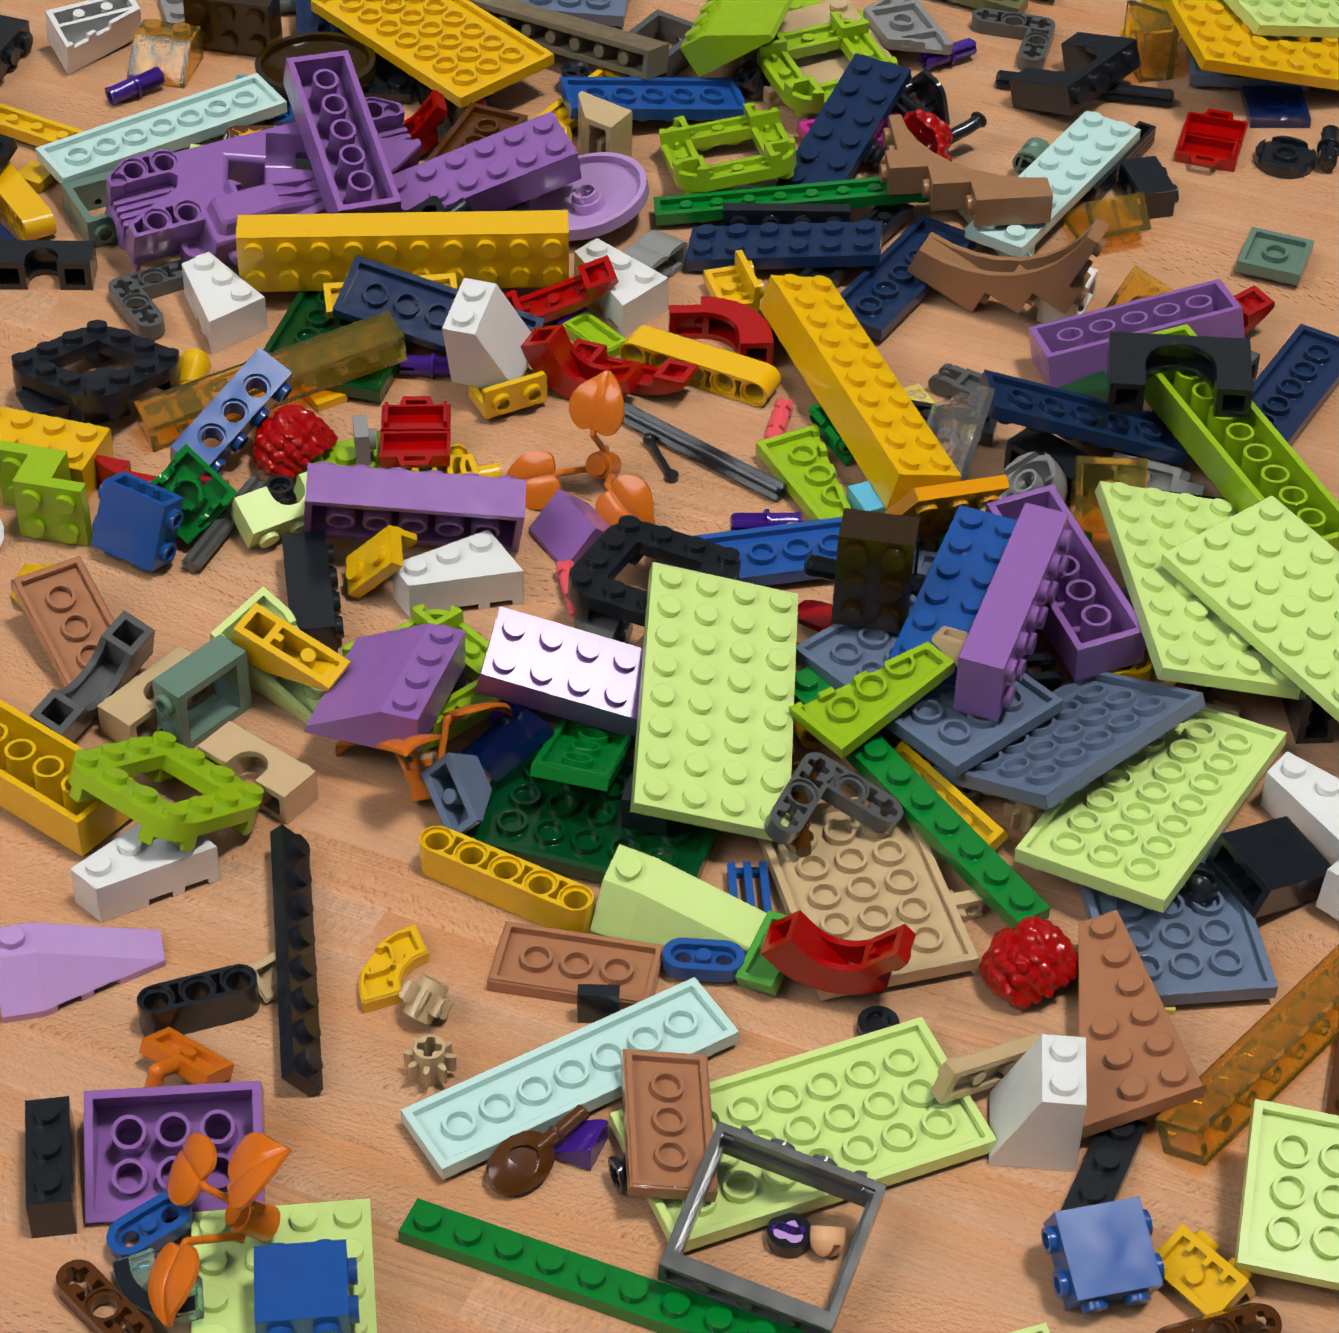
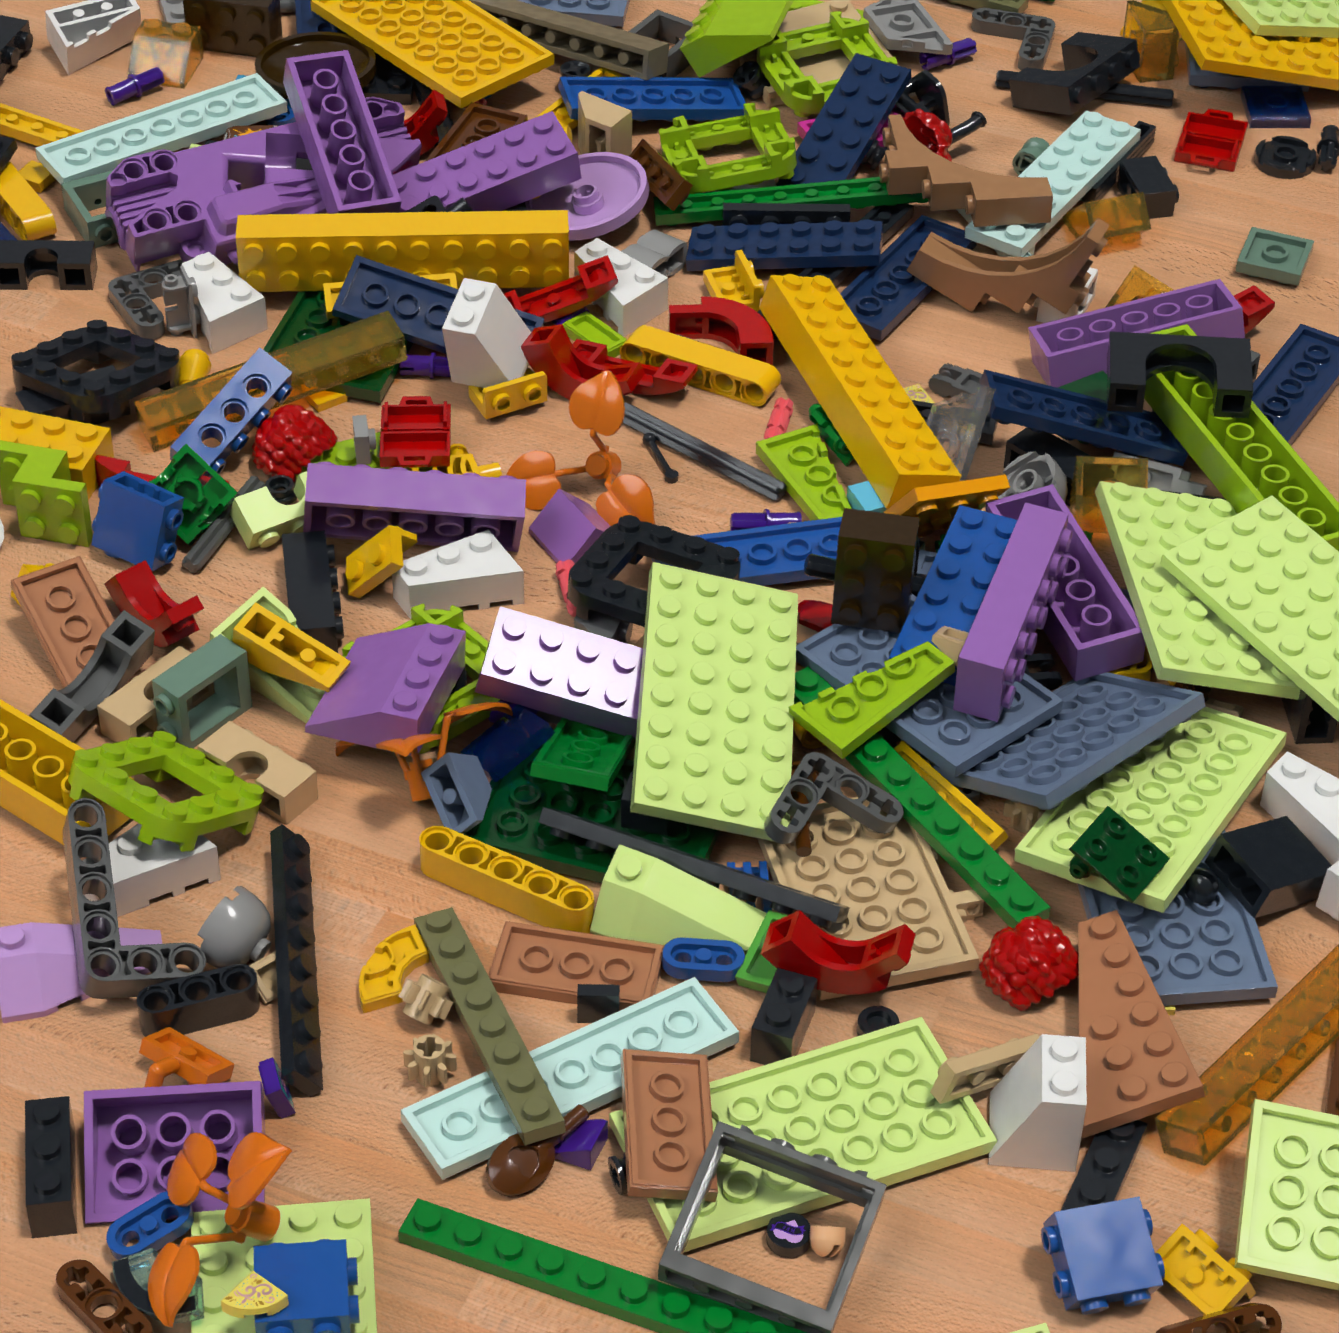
none -> dark grey beam [63,798,206,999]
none -> red arch [104,560,204,647]
none -> light grey hinge [162,266,201,339]
none -> light grey cylinder [197,886,271,968]
none -> light yellow tile [221,1271,289,1318]
none -> dark purple tile [258,1057,296,1119]
none -> olive plate [414,907,566,1145]
none -> black plate [538,807,850,928]
none -> reddish brown plate [629,138,693,211]
none -> black brick [750,968,818,1065]
none -> dark green hinge [1069,806,1170,903]

